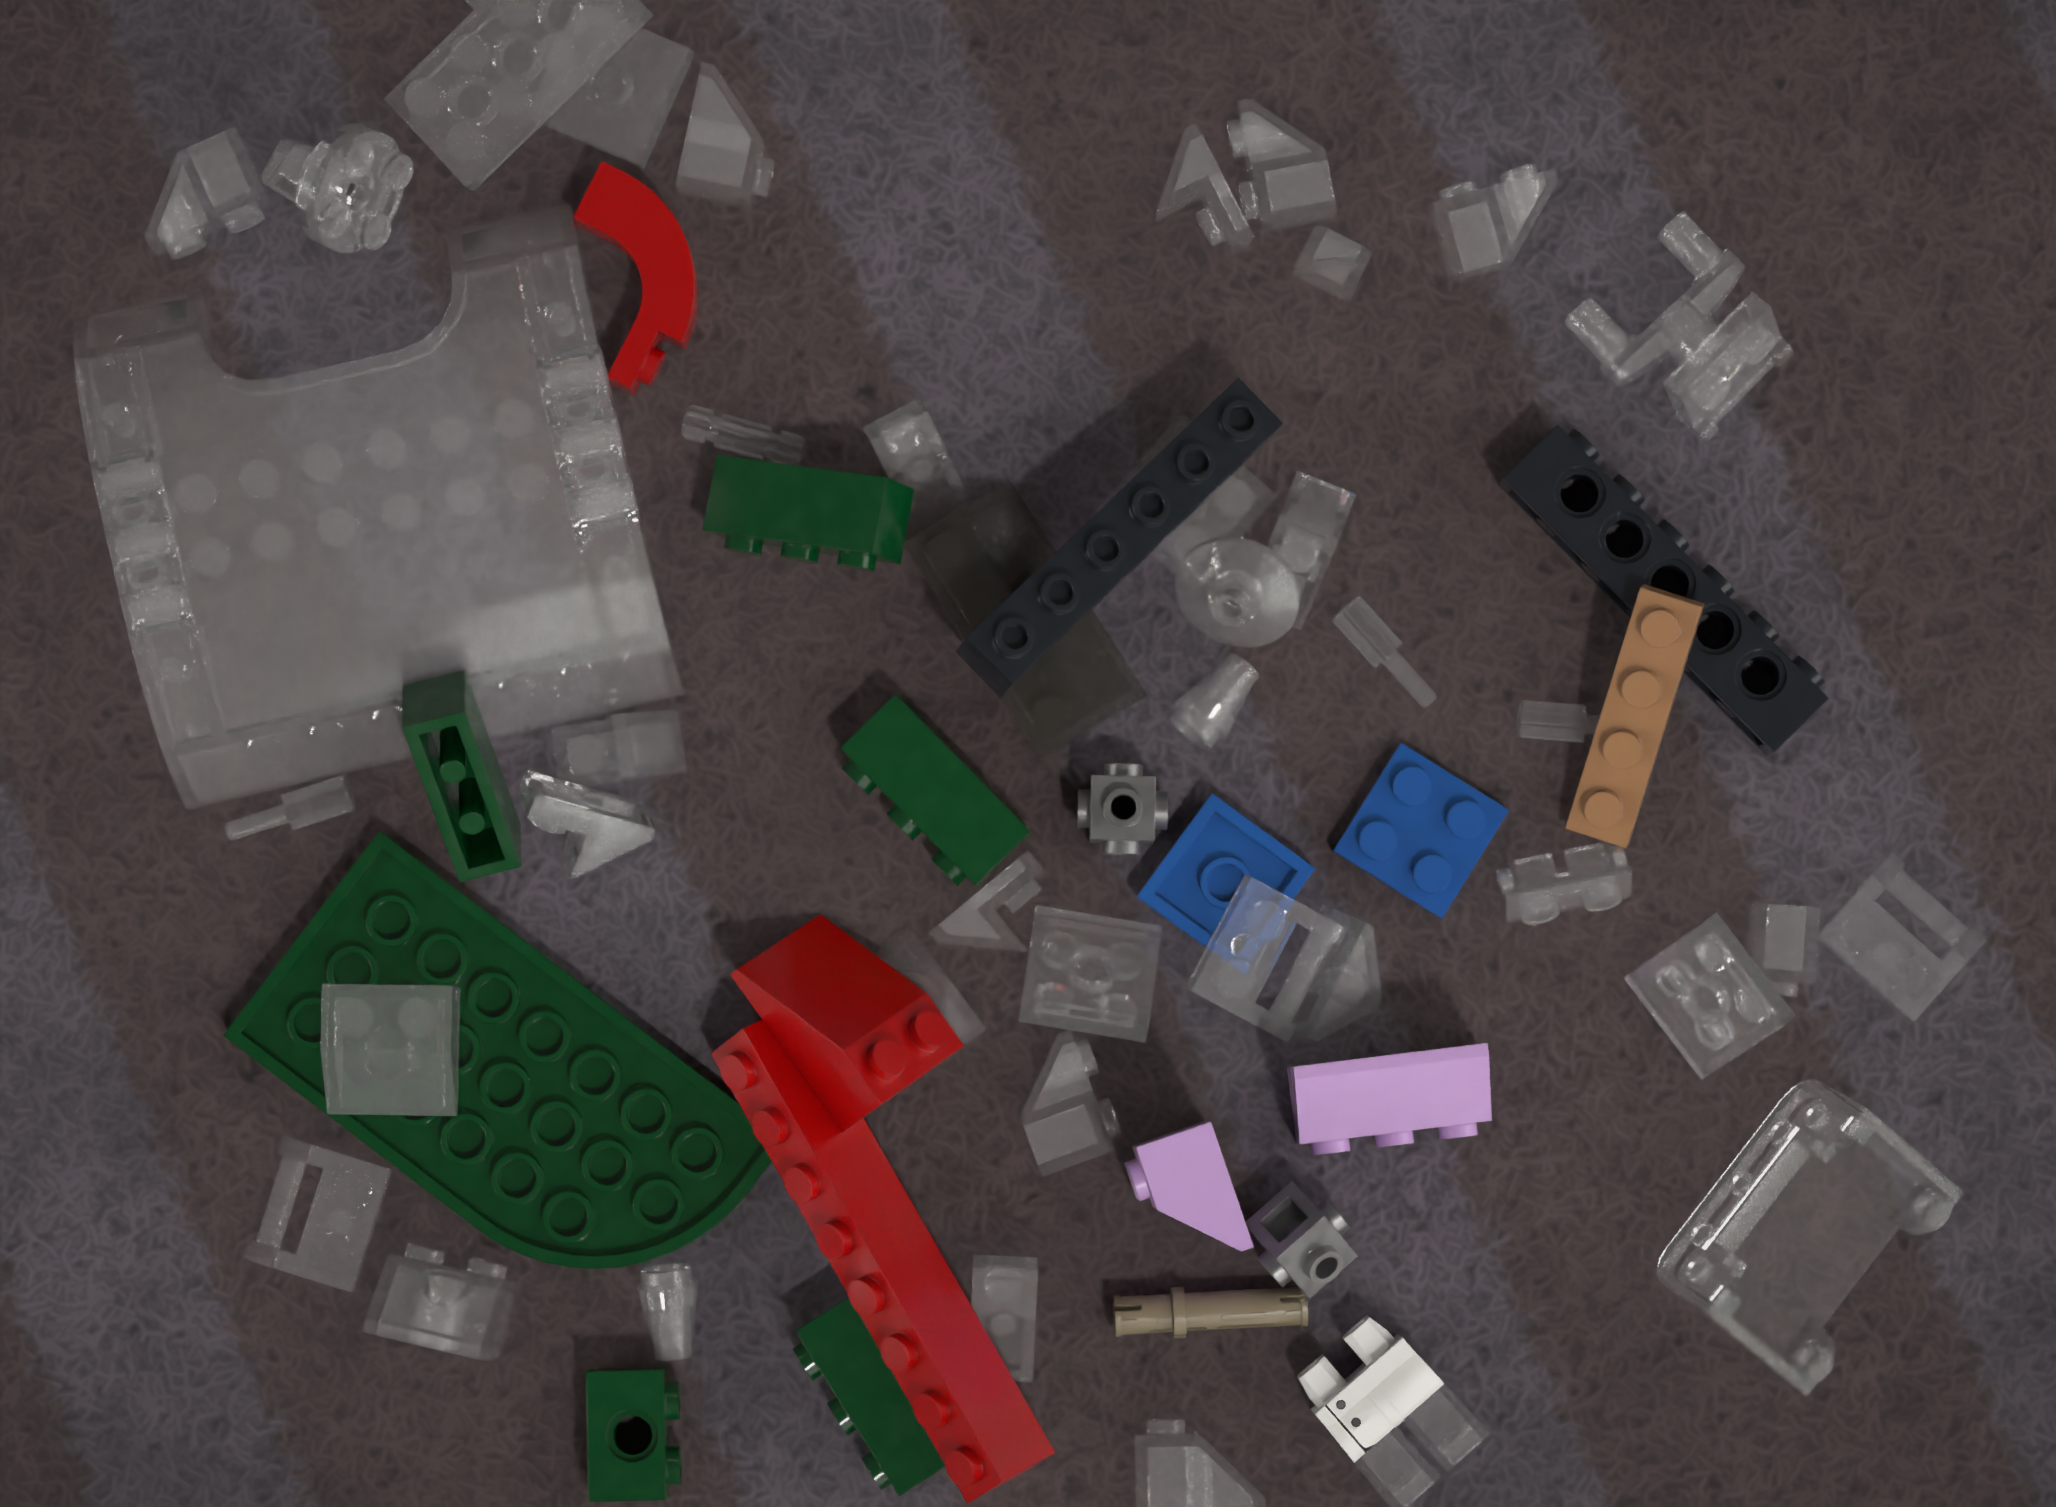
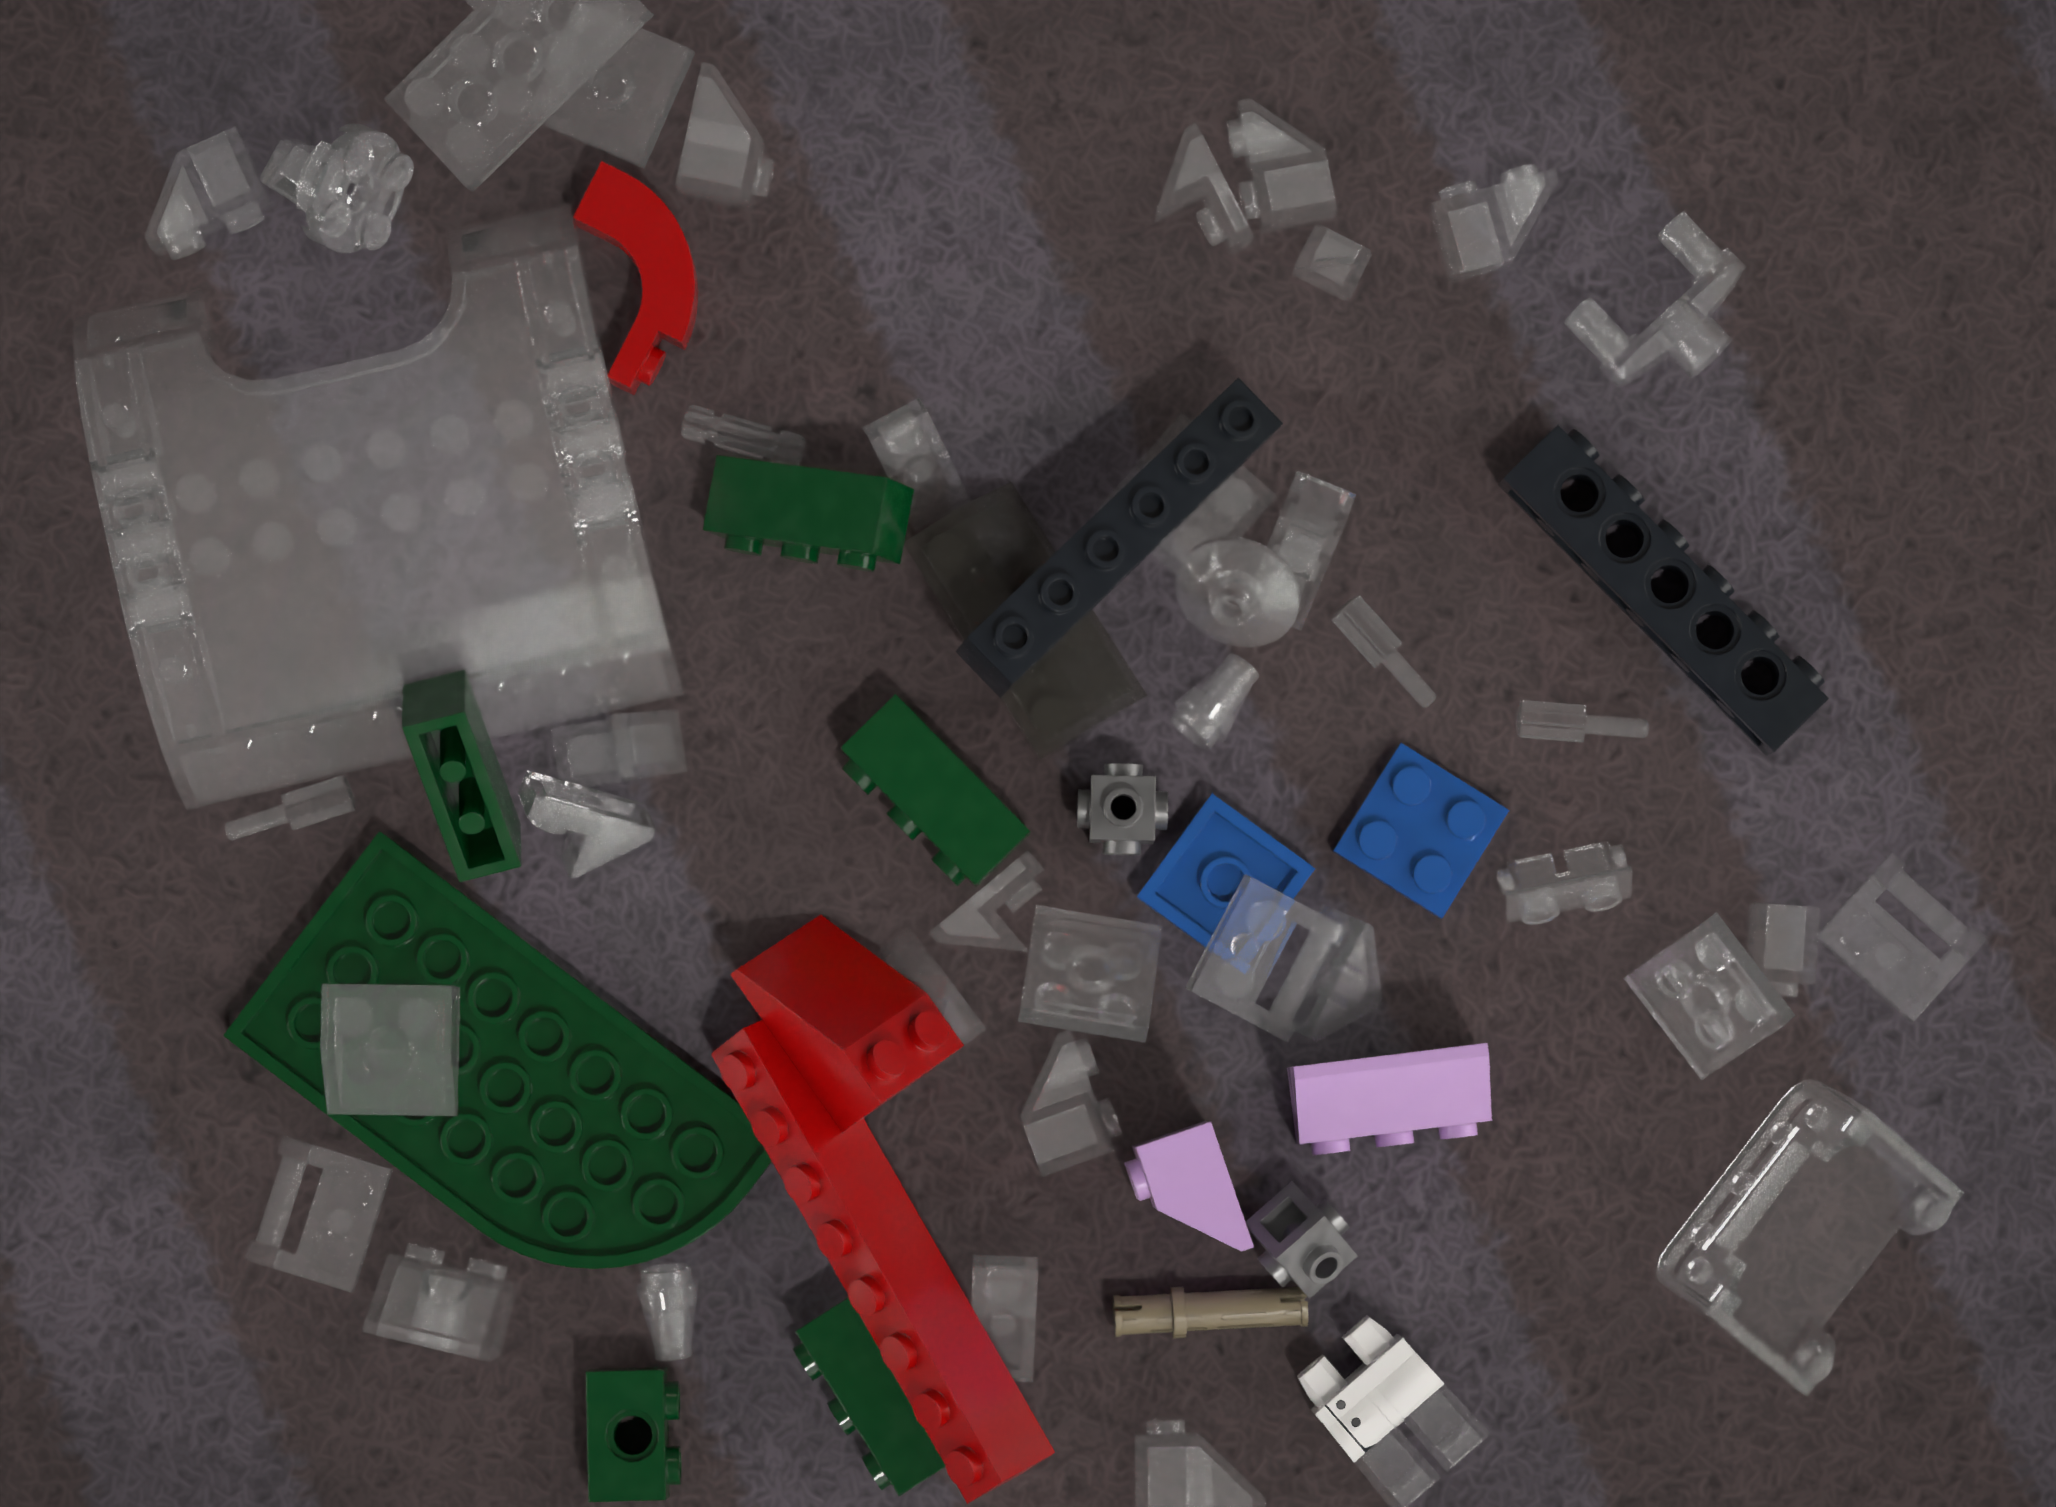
medium nougat plate [1565,584,1705,848] -> none
clear plate [1663,292,1794,444] -> none

